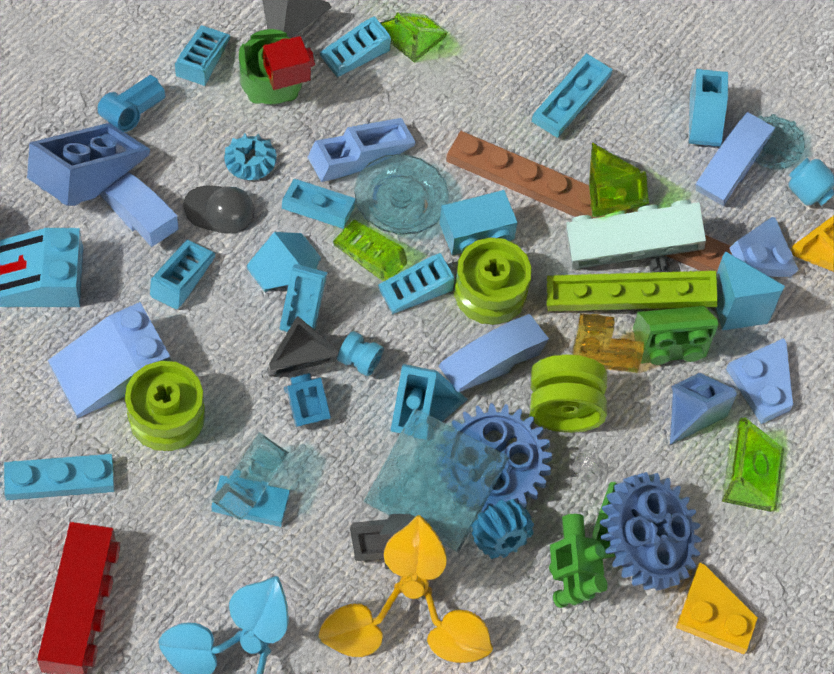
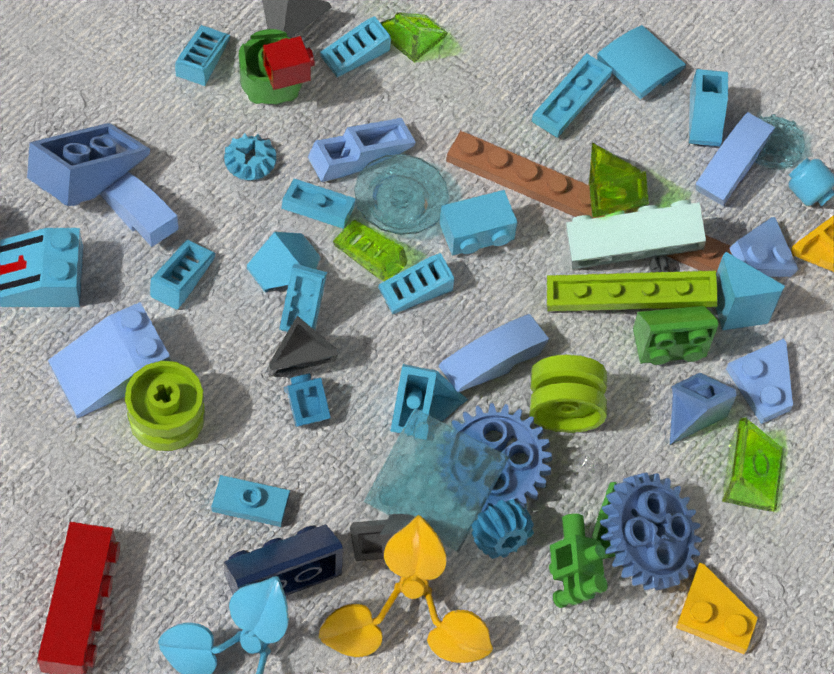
medium azure plate [4,454,115,501] -> none
dark azure piece [97,74,166,132] -> none
dark grey cap [183,185,255,233] -> none
clear light blue panel [211,432,289,520] -> none
medium azure wheel [337,331,384,377] -> none
lime wheel [454,237,531,325] -> none
clear yellow plate [571,313,644,373] -> none
none -> dark blue slope [224,524,343,596]
none -> medium azure slope [597,25,686,99]

